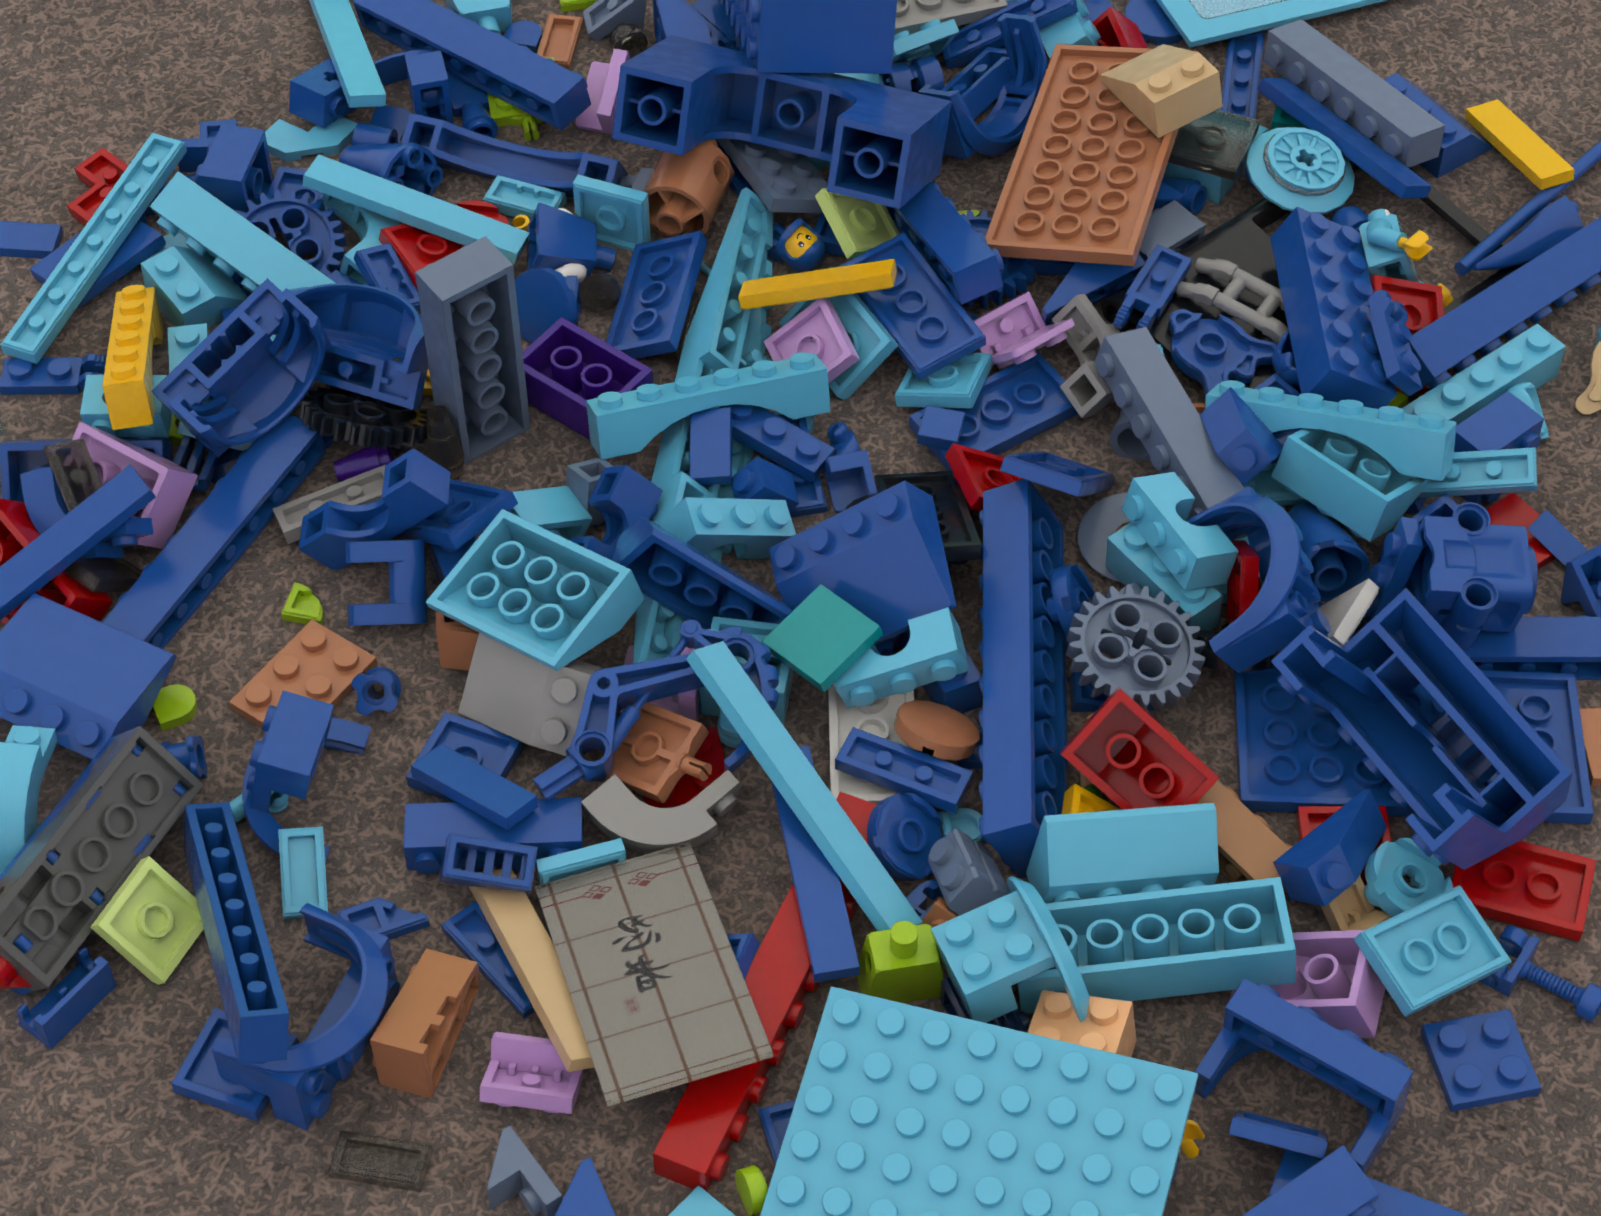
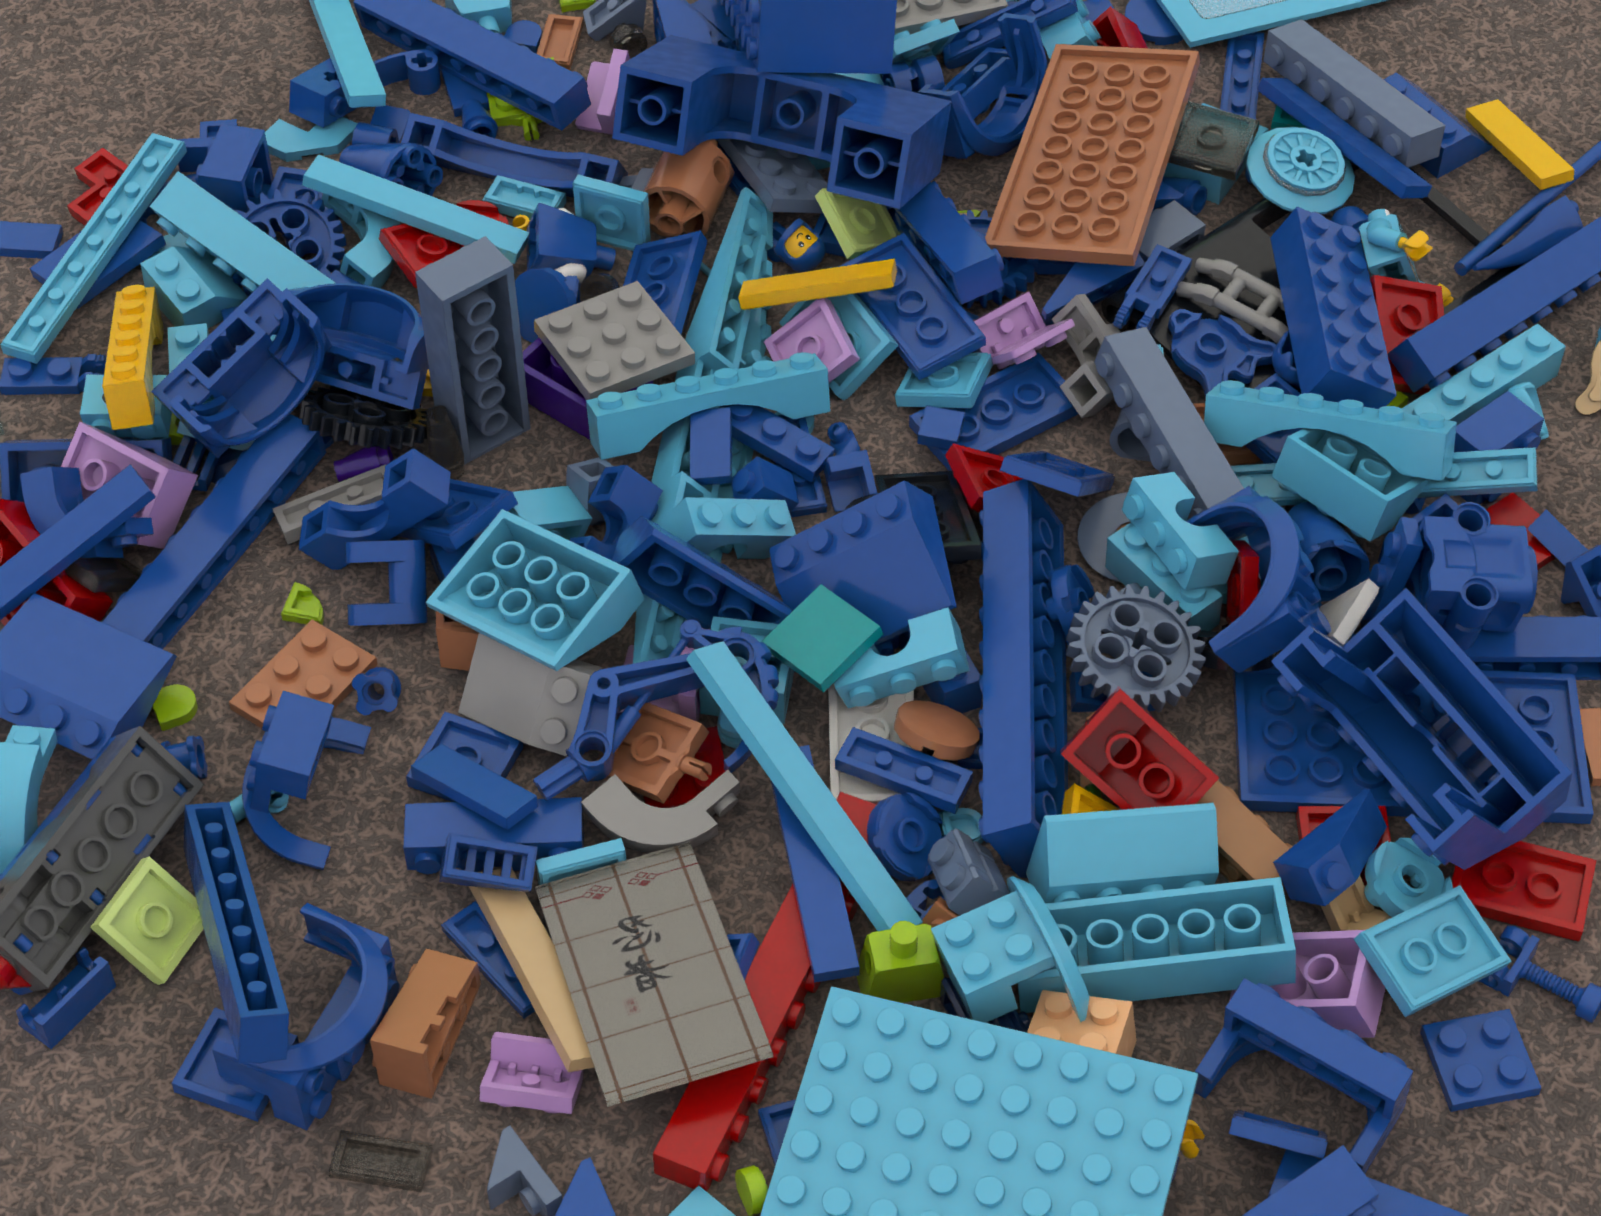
clear smoke slope [43,438,102,513] -> none
medium azure tile [278,826,328,920] -> none
blue tile [336,897,430,940] -> none
blue plate [354,243,421,312] -> none
blue brick [405,50,454,124] -> none
tan slope [1100,44,1223,138] -> none
blue slope [1200,387,1283,485] -> none
blue hinge [1367,289,1423,396] -> none
none -> light grey plate [534,281,695,400]

